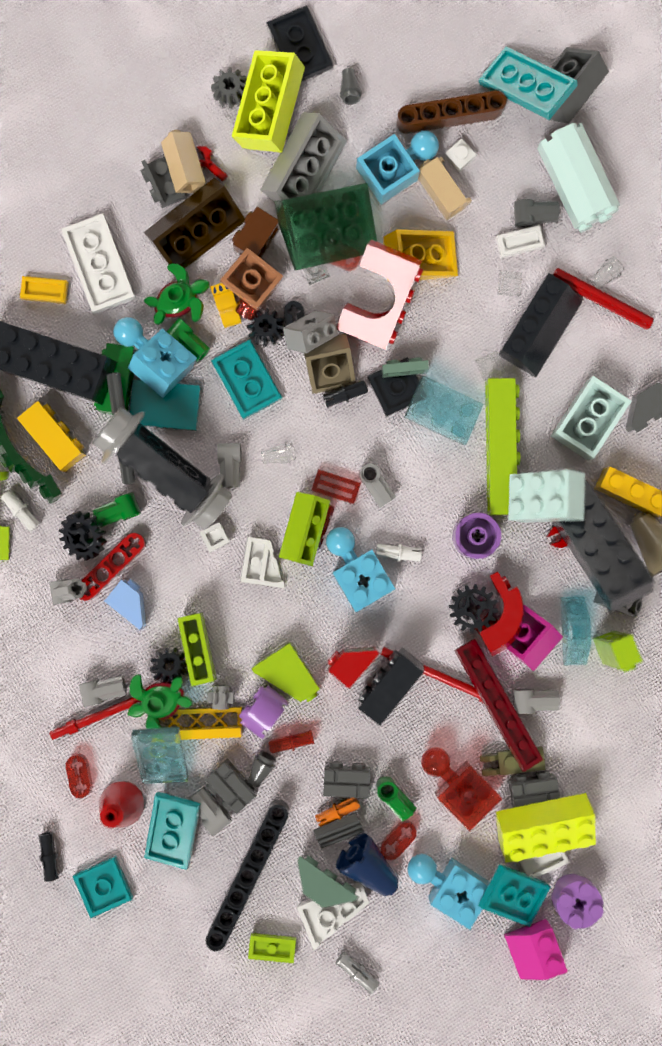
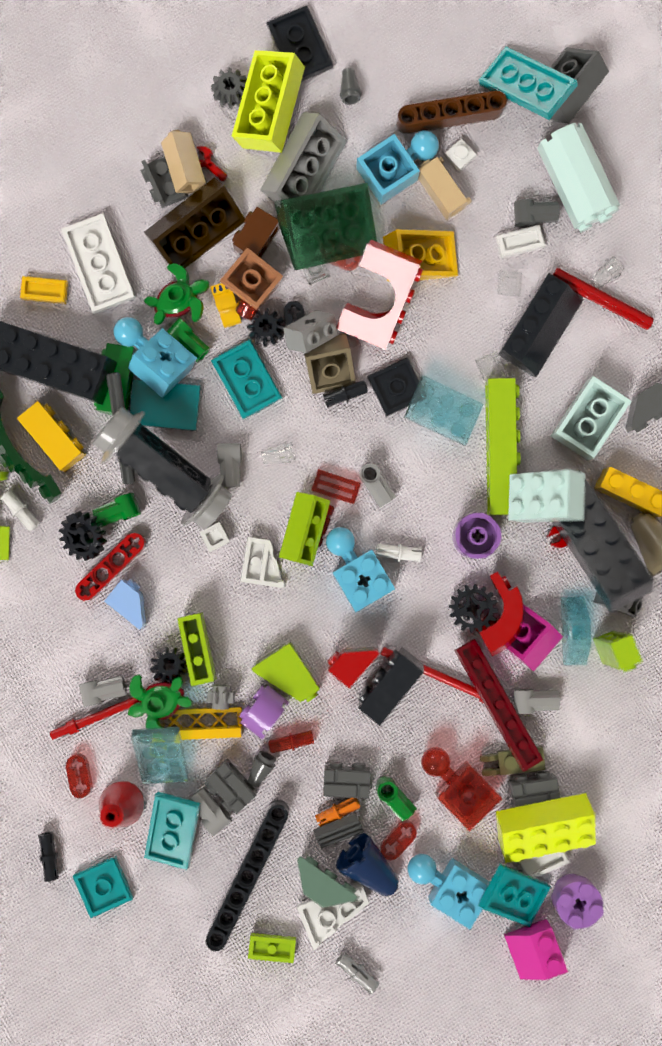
light grey piece [49,578,87,605] -> none
sand green plate [382,357,429,378] -> none

